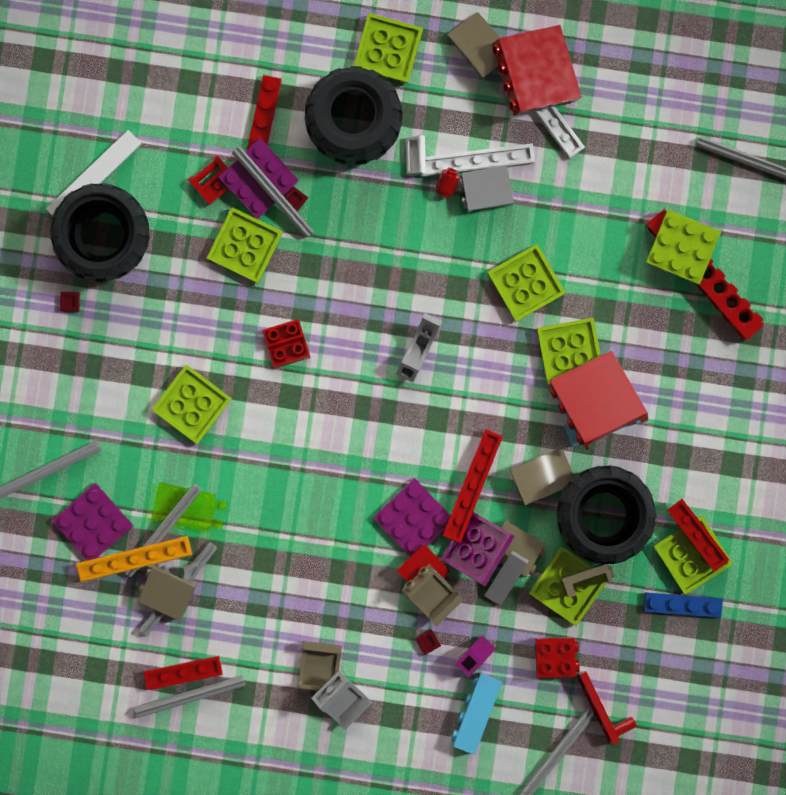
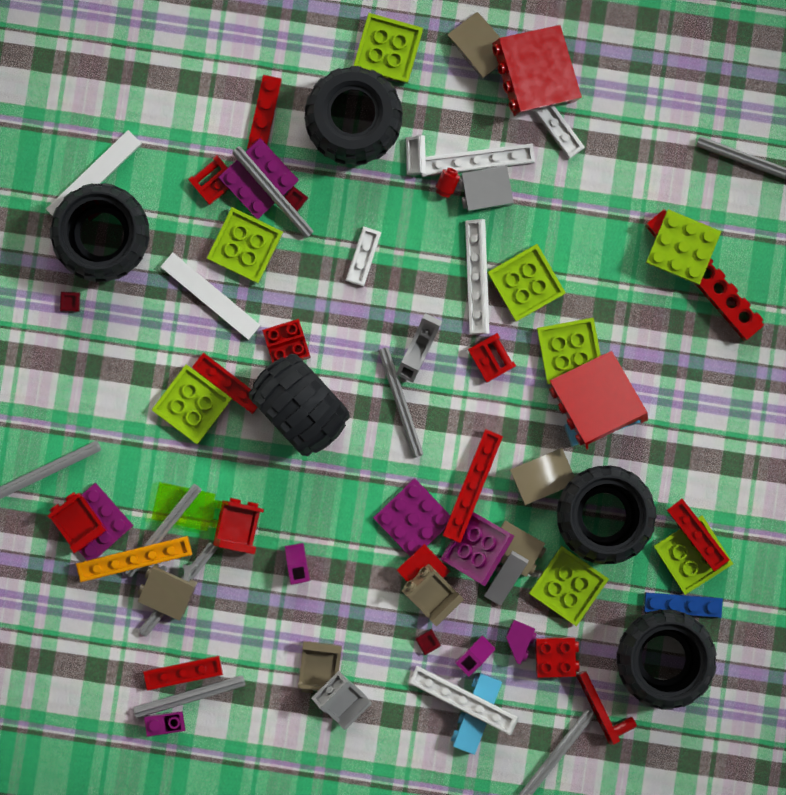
dark tan panel [560,564,615,598] -> none
none -> red panel [47,492,108,553]
none -> magenta slope [144,711,186,737]
none -> white tile [161,252,261,340]
none -> red plate [192,352,258,414]
none -> red panel [213,498,264,554]
none -> black tyre [249,354,350,456]
none -> magenta slope [285,543,311,585]
none -> white tile [346,226,382,287]
none -> light grey axle [379,347,423,457]
none -> white tile [409,666,519,735]
none -> white tile [465,219,490,335]
none -> red plate [468,333,516,383]
none -> magenta slope [506,619,537,665]
none -> black tyre [616,609,717,710]

